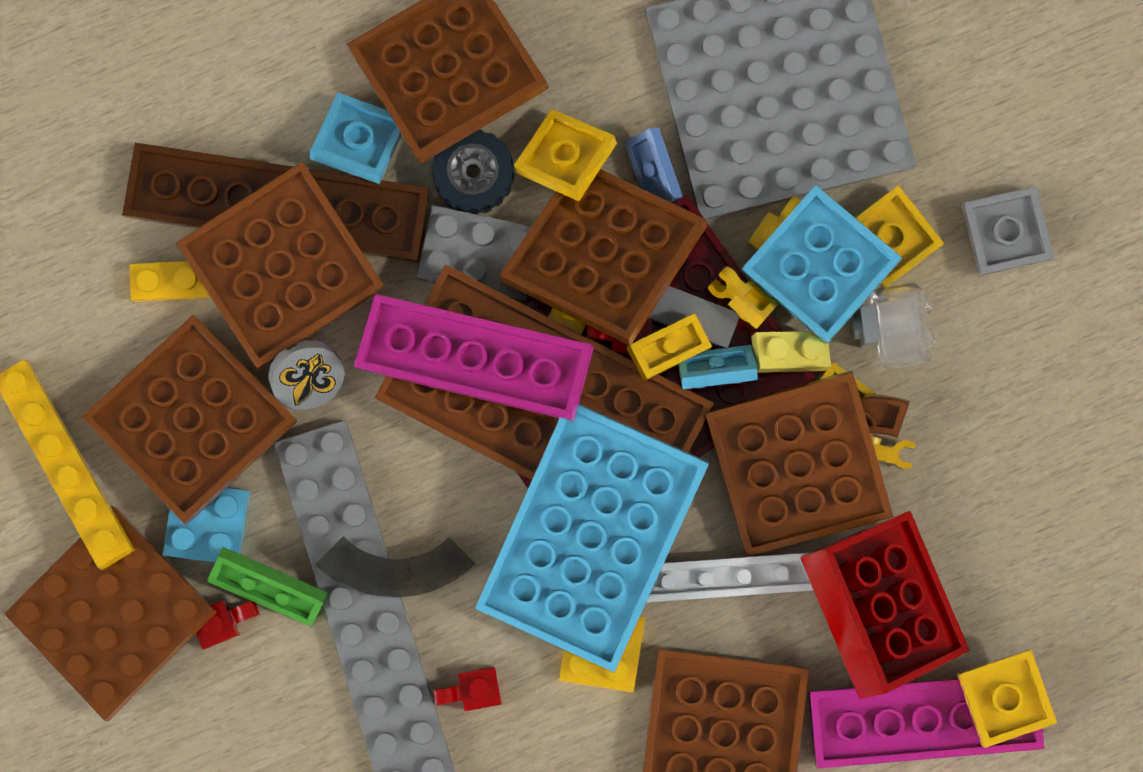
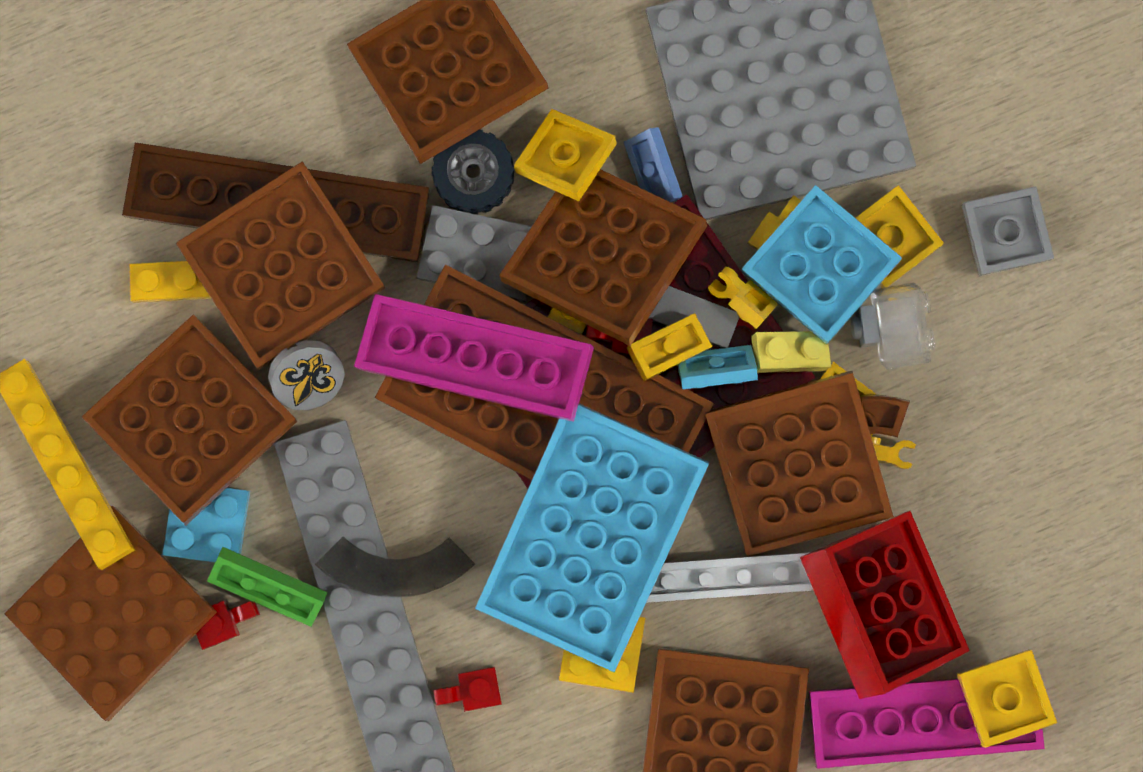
medium azure plate [310,92,402,184] -> none

